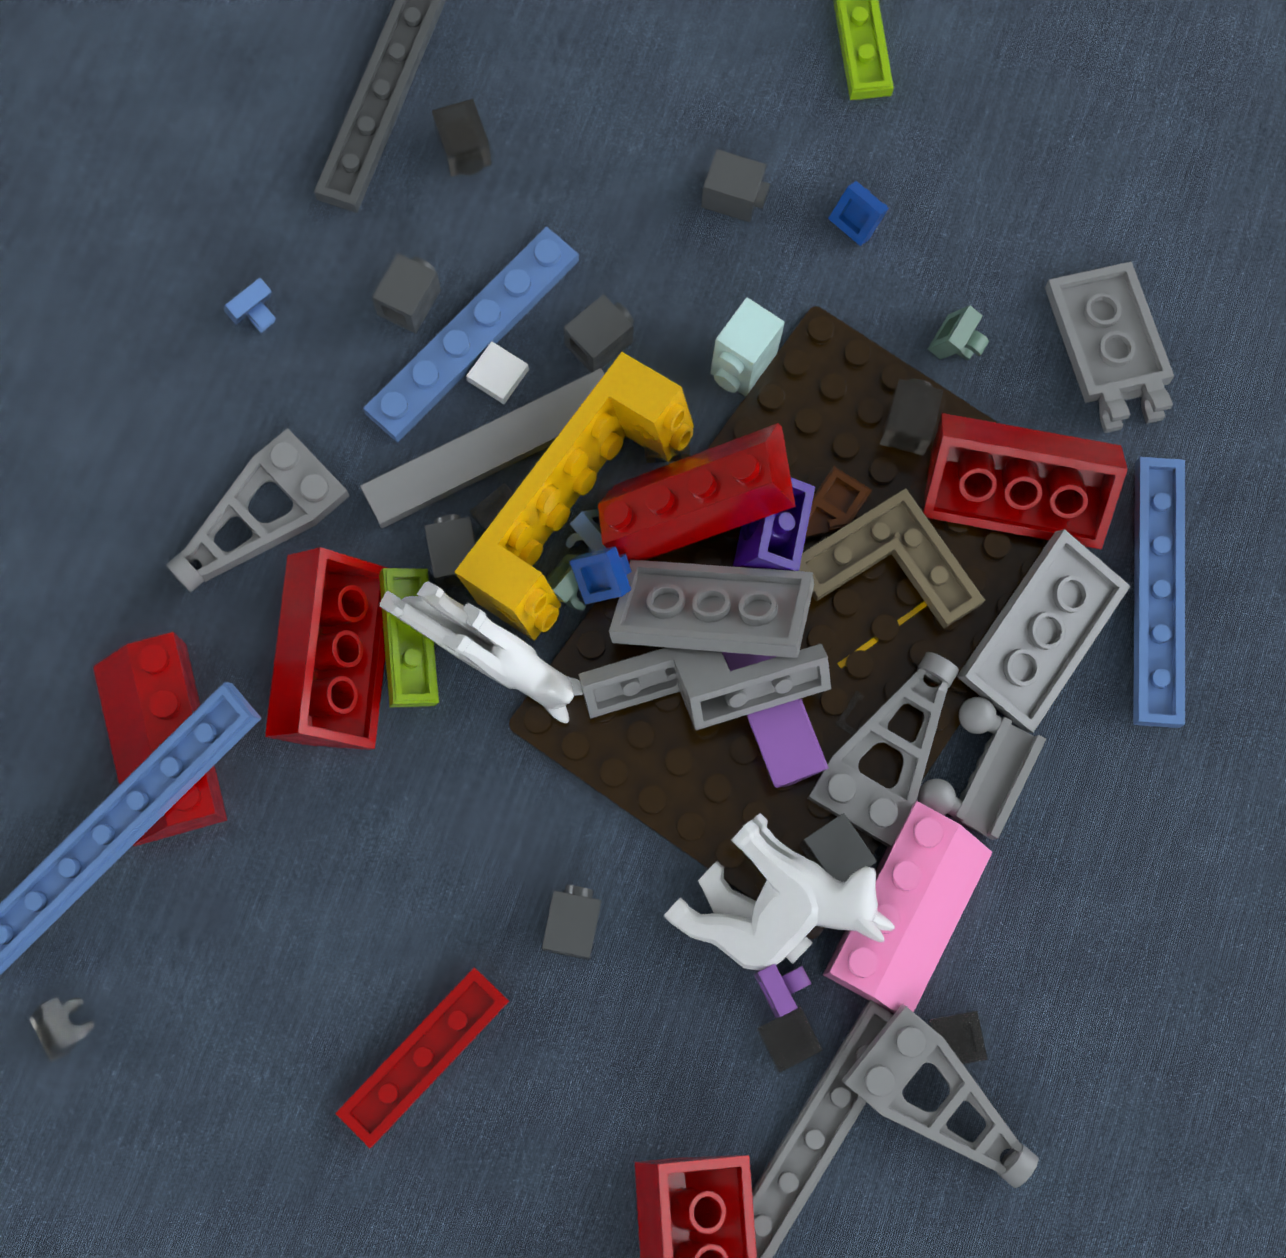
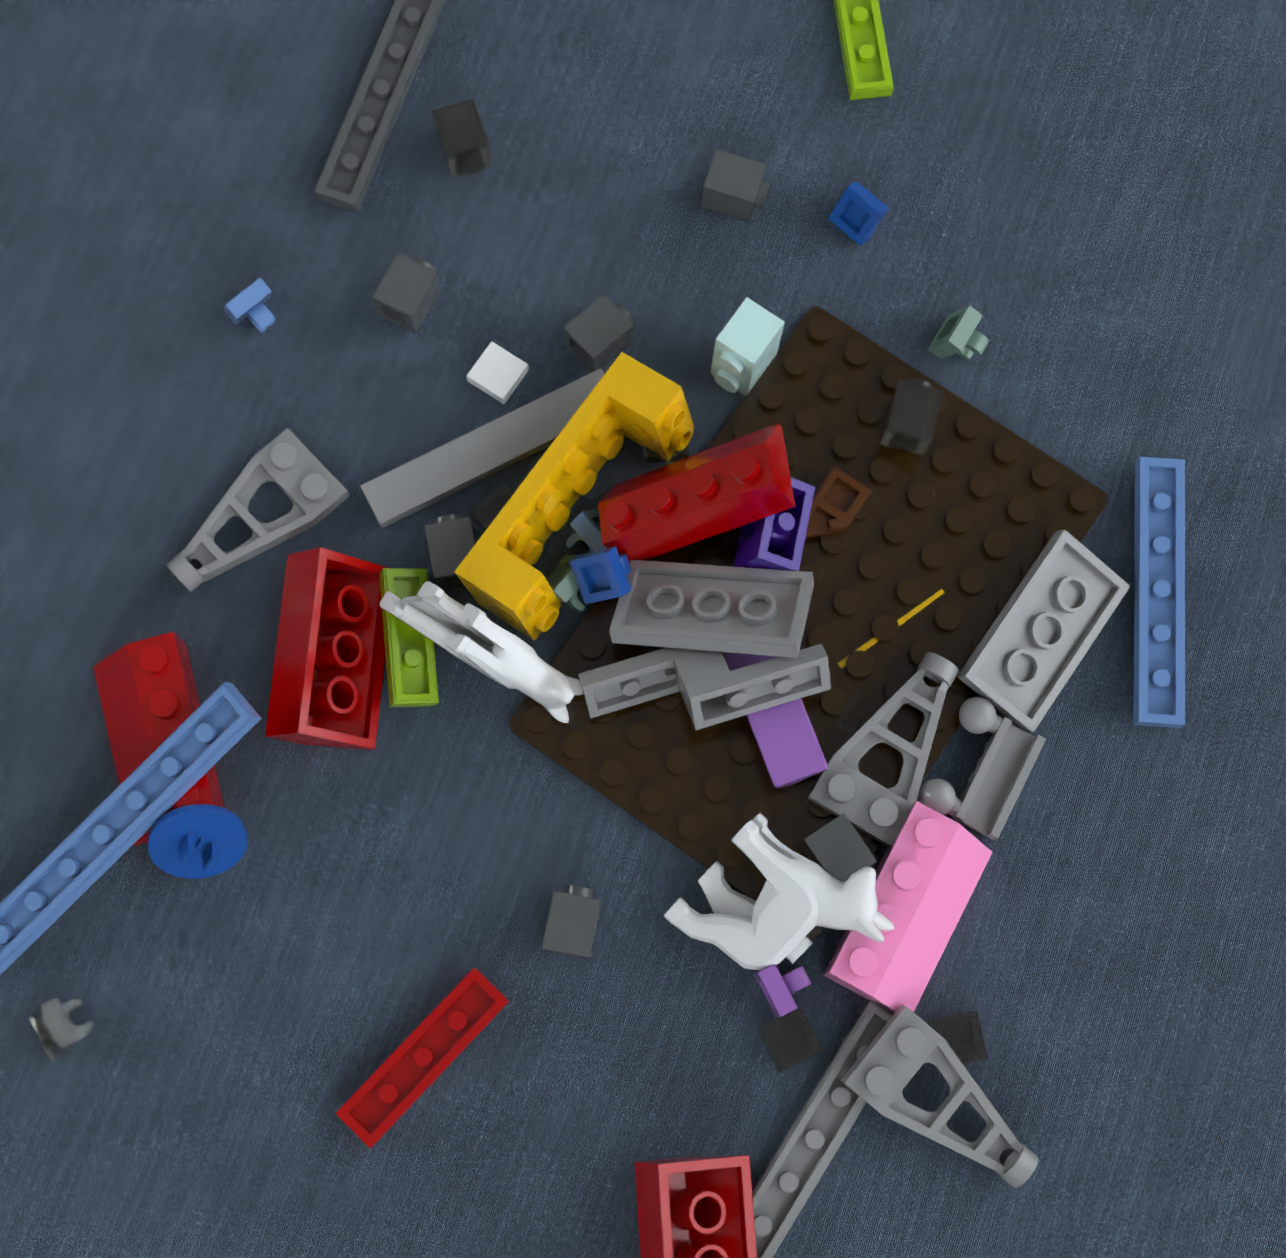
medium blue plate [363,226,579,443] -> none
dark tan plate [799,488,985,629] -> none
red slope [922,413,1128,550] -> none
light grey tile [1045,261,1174,433] -> none
none -> blue piece [148,804,247,879]

